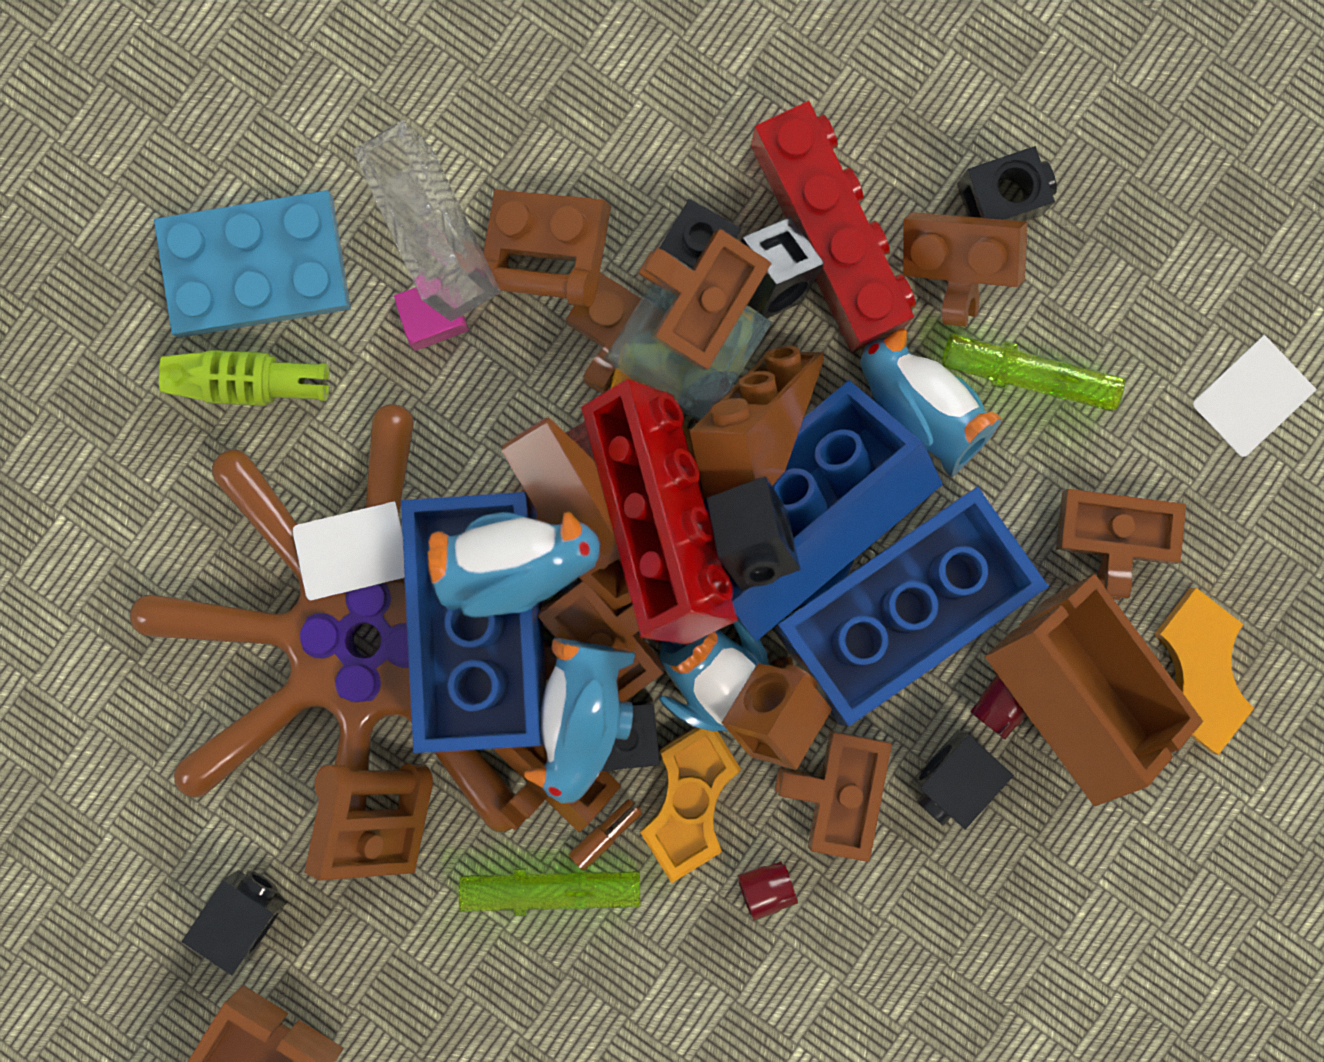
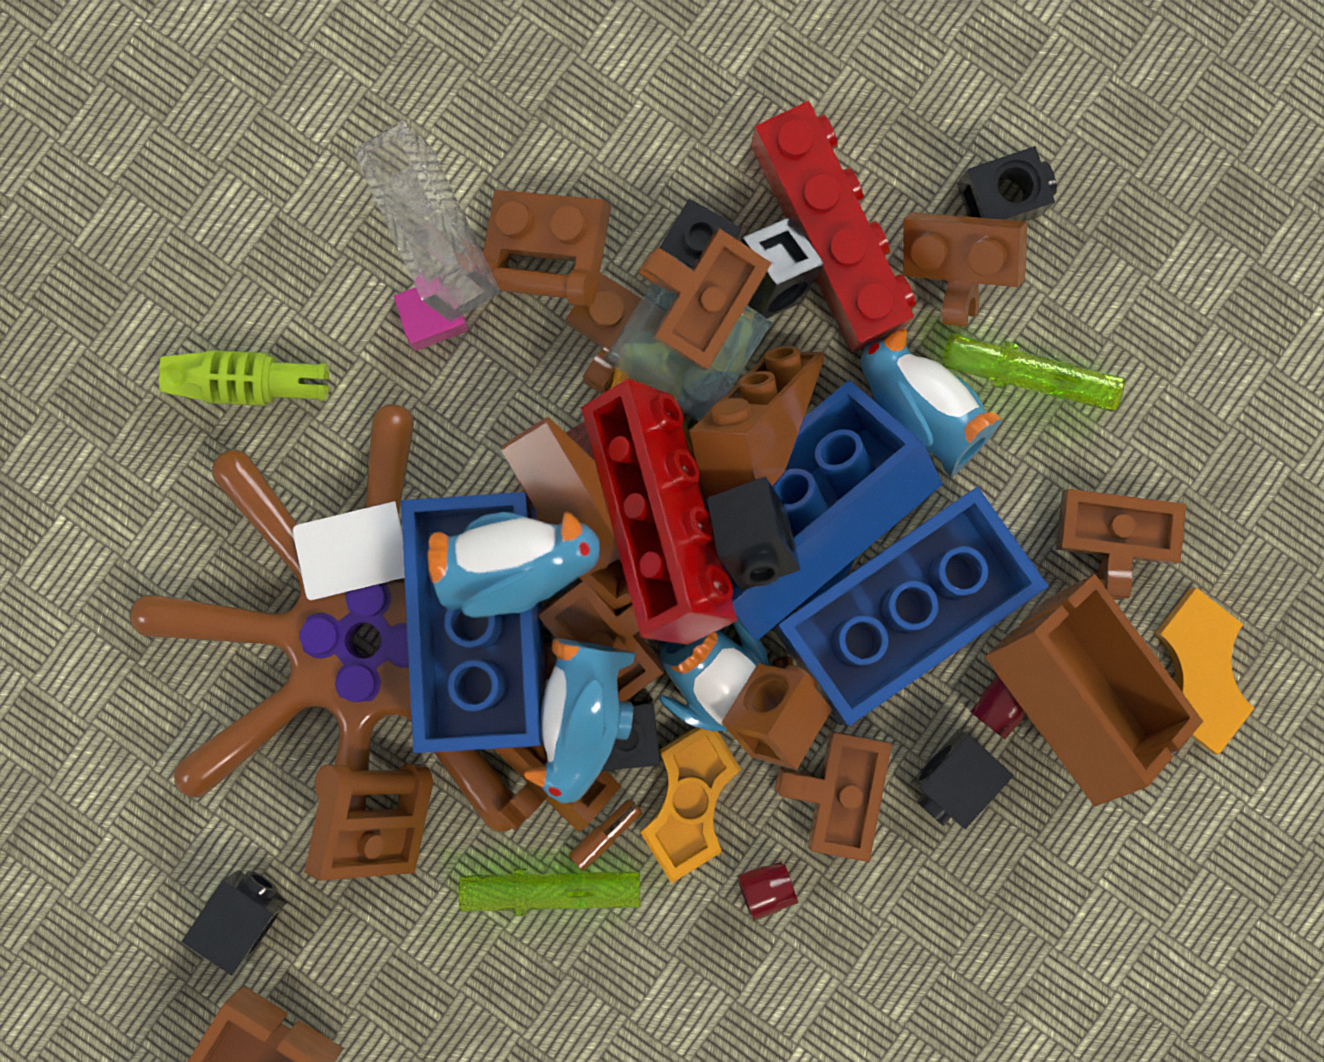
dark azure plate [154,190,351,338] -> none
white sticker [1193,335,1317,457] -> none

